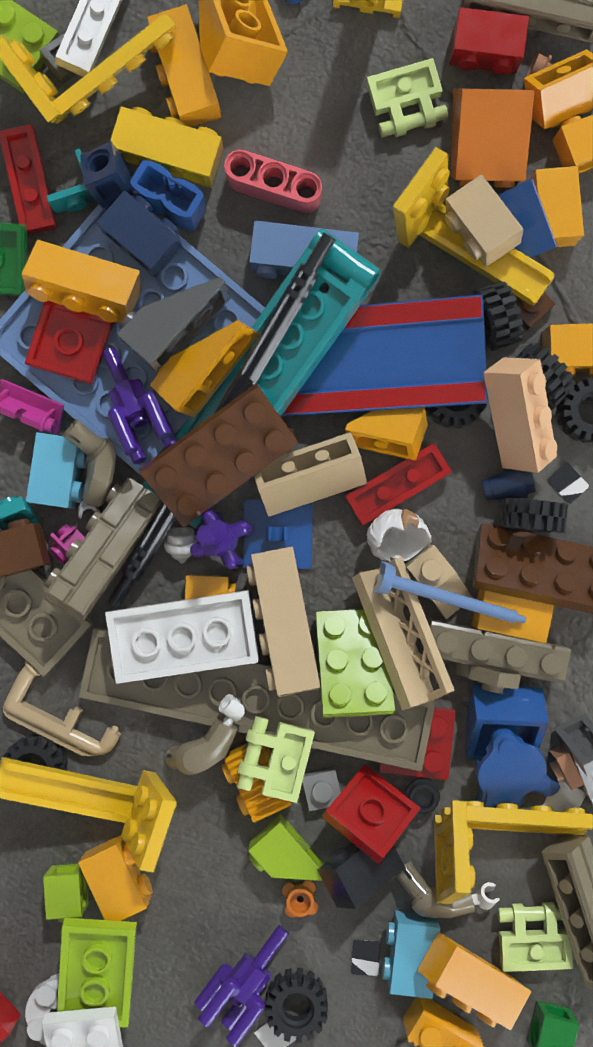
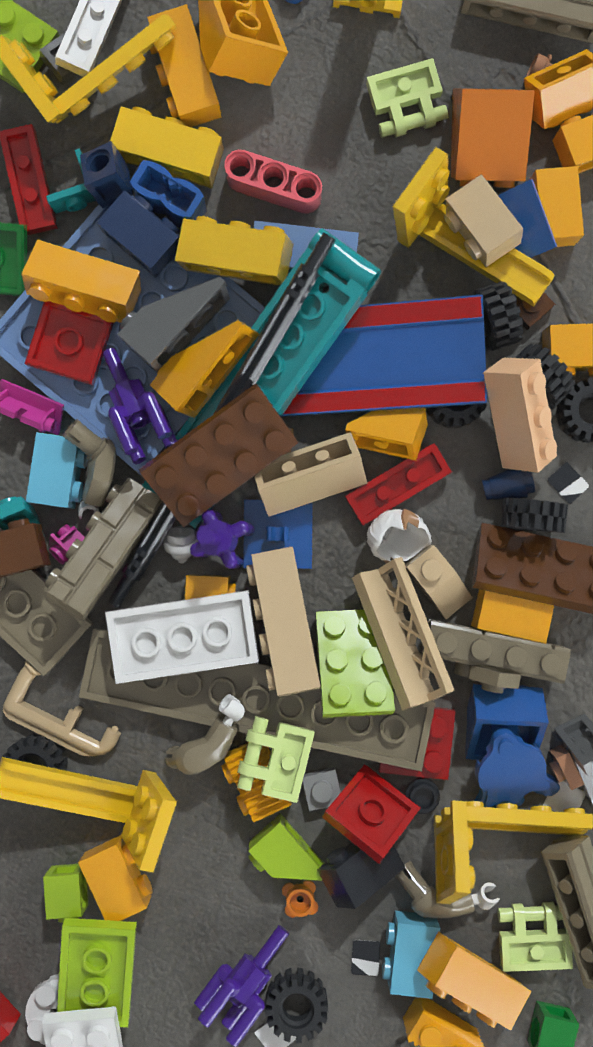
medium blue piece [373,561,526,623] -> none
red piece [449,7,529,75] -> none
none -> yellow brick [175,216,294,285]

